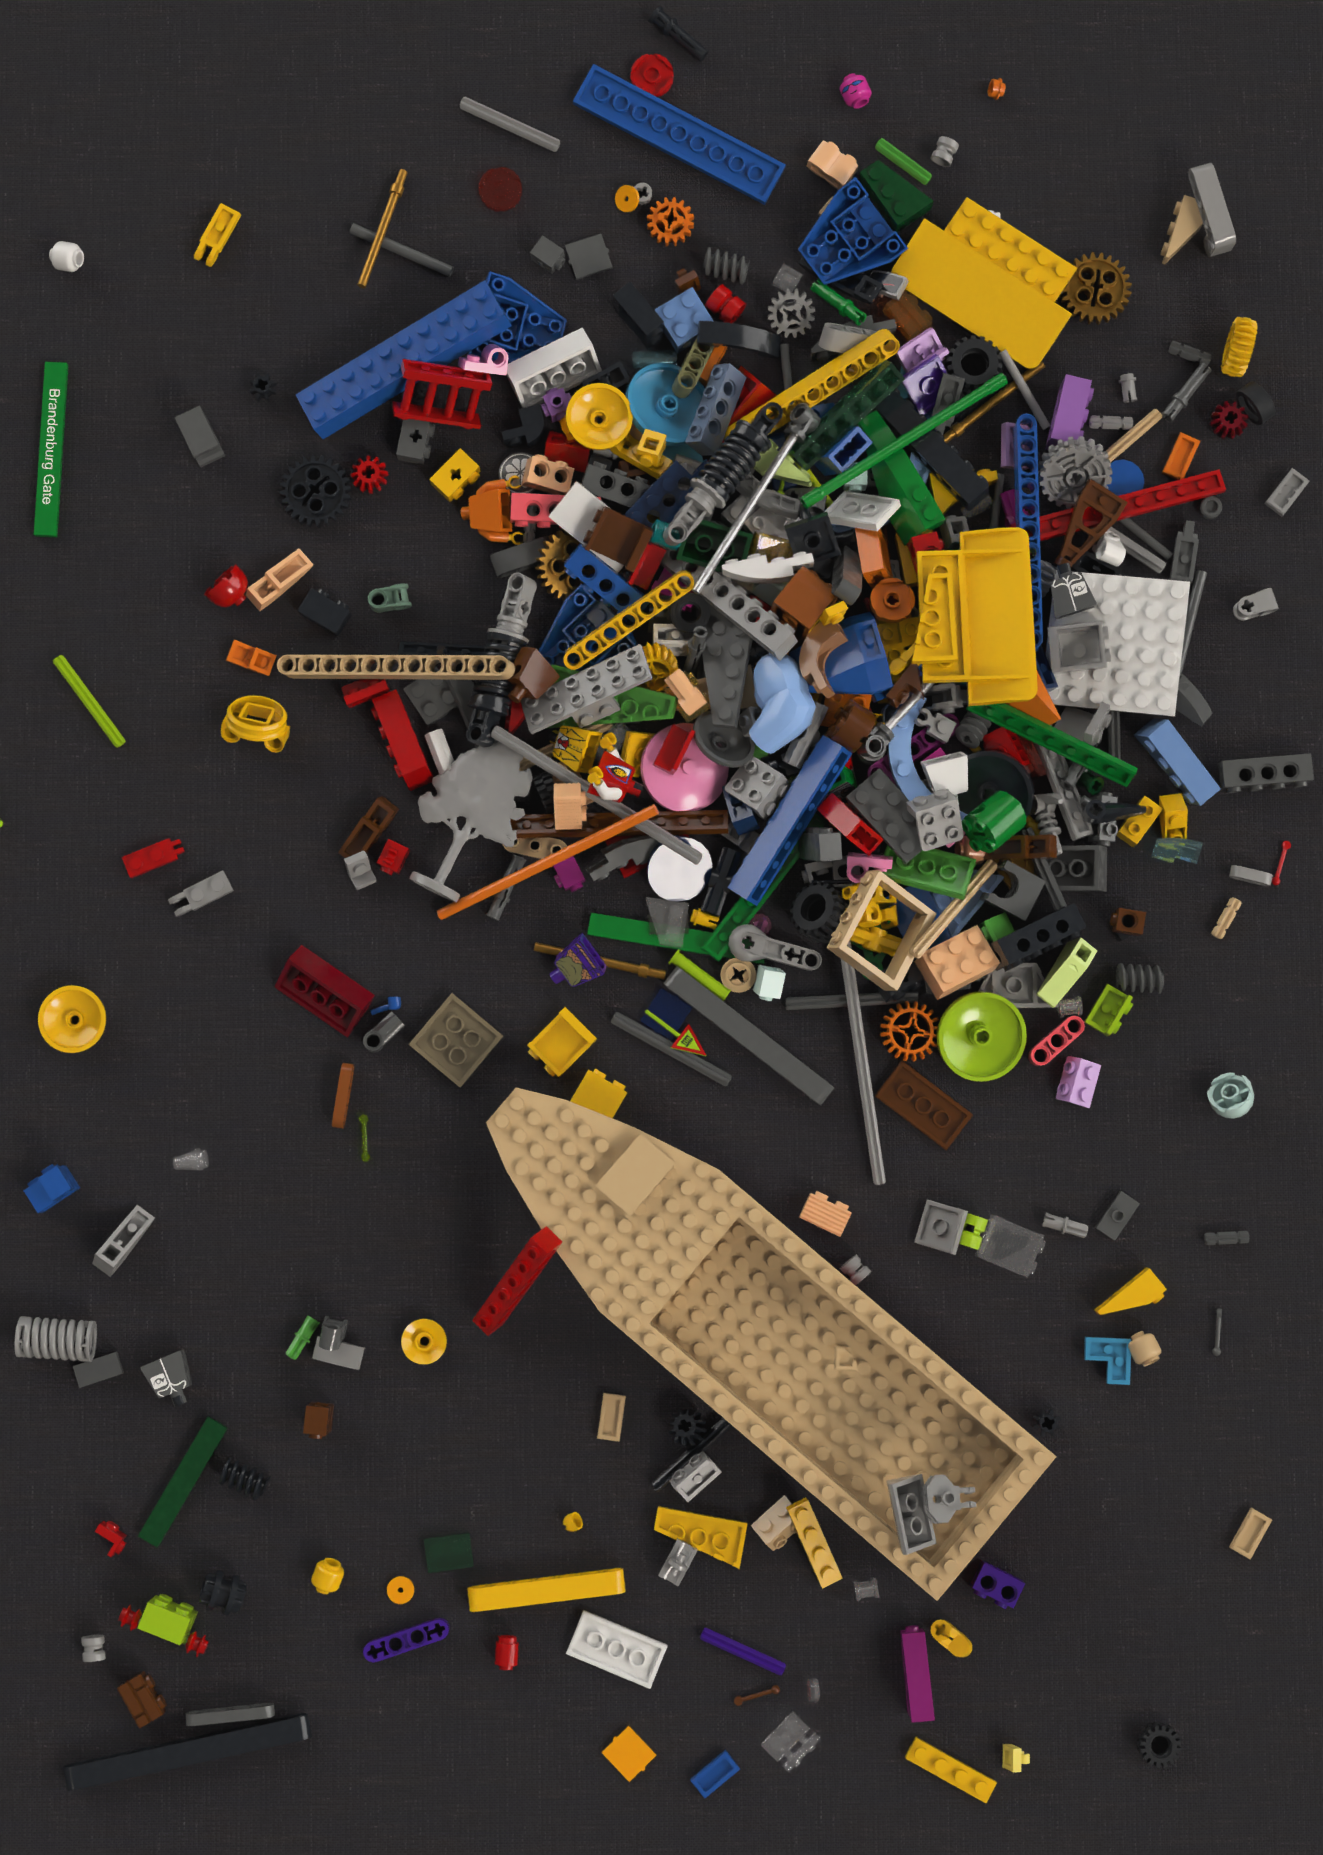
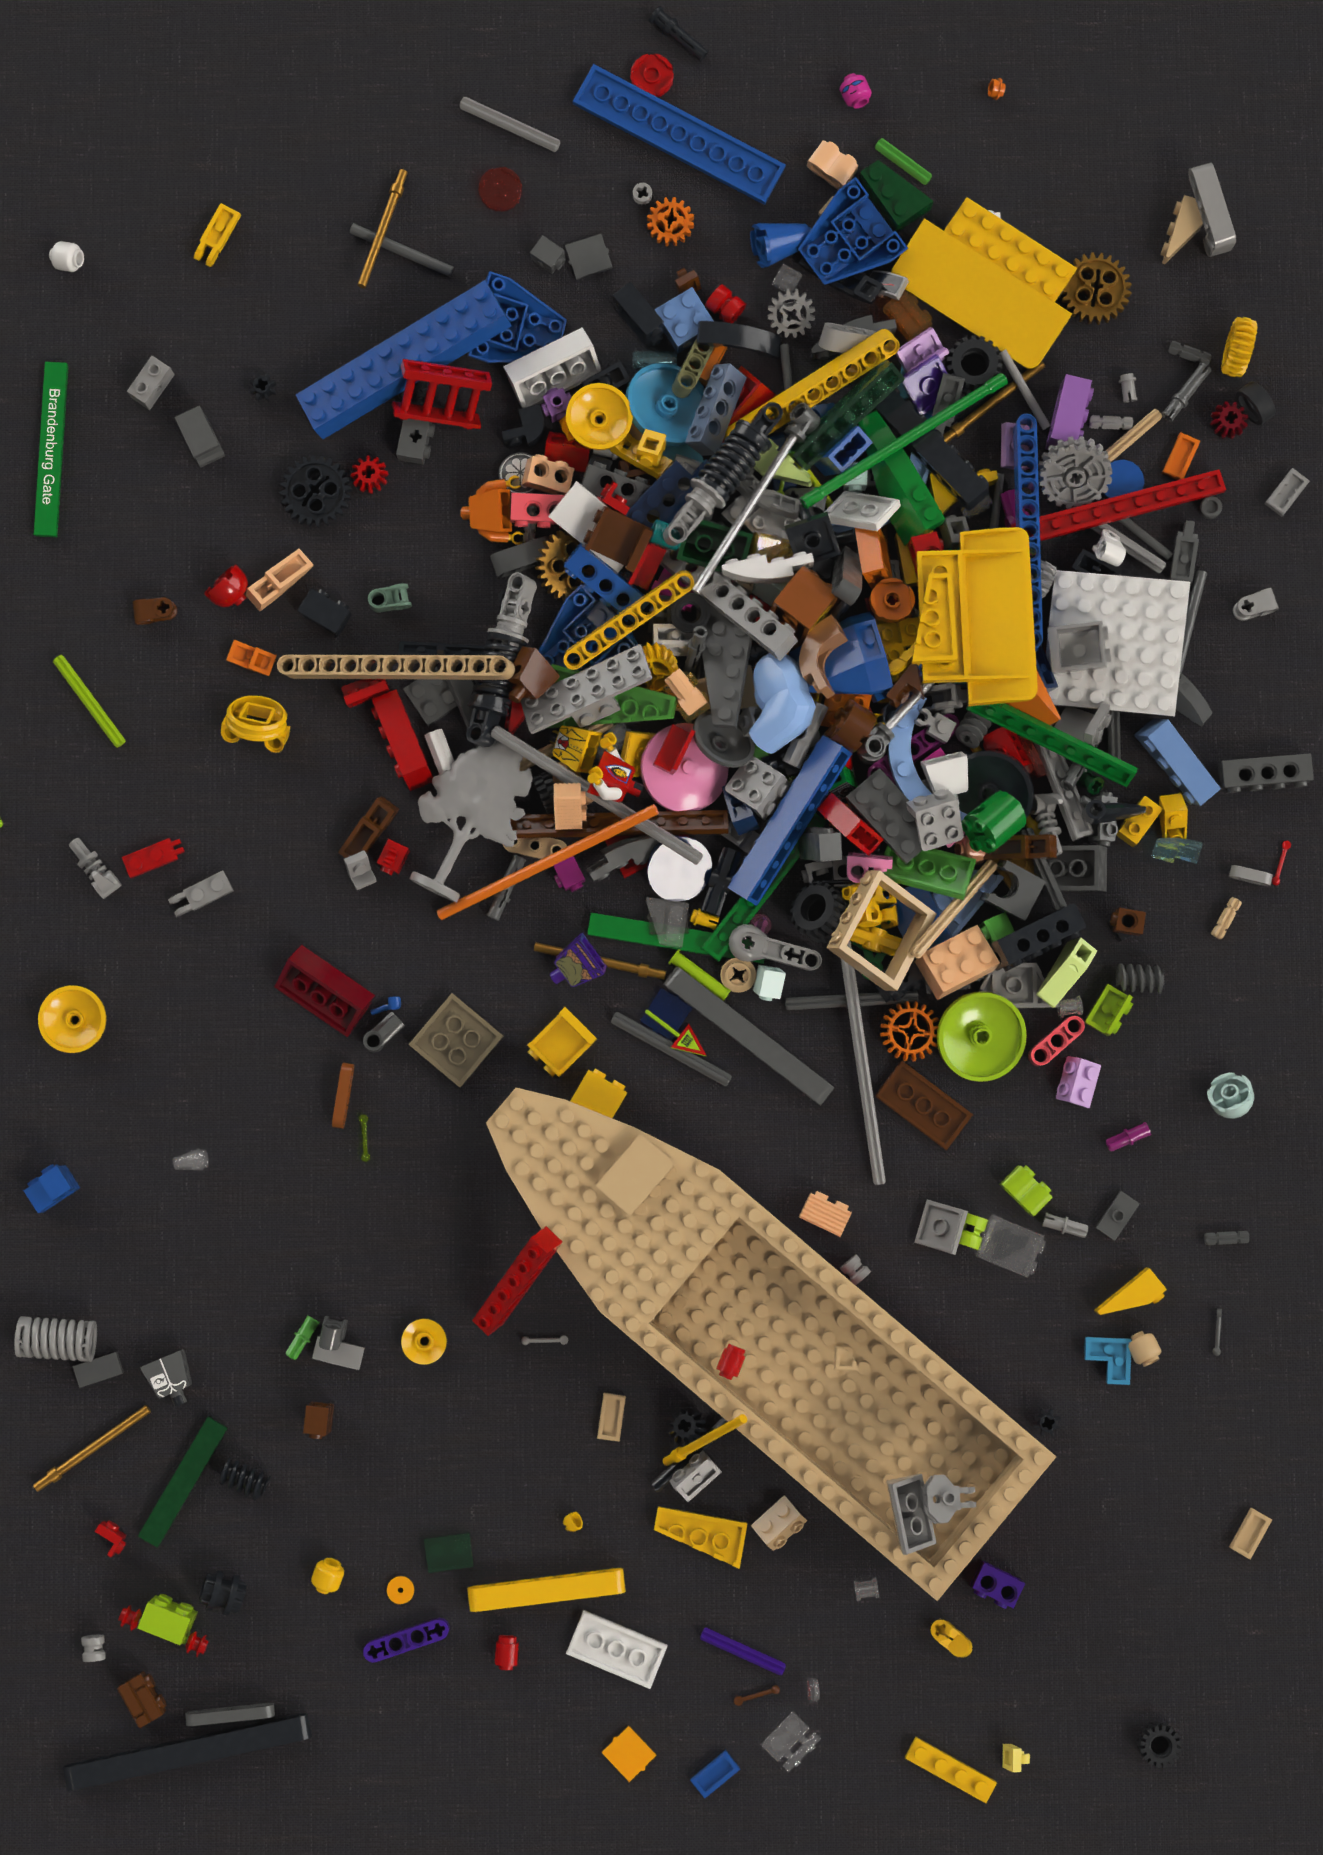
light grey slope [92,1205,155,1277] -> none
yellow brick [429,448,481,502] -> none
bright pink plate [458,344,508,375] -> none
light orange wheel [615,185,639,212] -> none
light grey hips [658,1538,698,1586] -> none
dark grey piece [702,247,750,285] -> none
yellow plate [786,1497,843,1589] -> none
green pin [811,279,867,326] -> none
yellow plate [819,601,848,626] -> none
magenta slope [900,1625,935,1722] -> none
light grey wheel [931,136,959,167] -> none
dark grey torso [1051,563,1098,619] -> none
reddish brown plate [1053,479,1128,568] -> none
none -> pearl gold bar [33,1405,151,1492]
none -> light grey piece [69,838,122,899]
none -> light grey brick [127,356,175,410]
none -> reddish brown piece [133,597,178,625]
none -> light grey hinge [521,1335,568,1345]
none -> red bracket [600,481,630,515]
none -> yellow bar [663,1414,747,1466]
none -> red brick [716,1343,746,1380]
none -> blue cone [750,223,811,268]
none -> lime brick [999,1165,1053,1217]
none -> magenta axle [1106,1122,1151,1151]

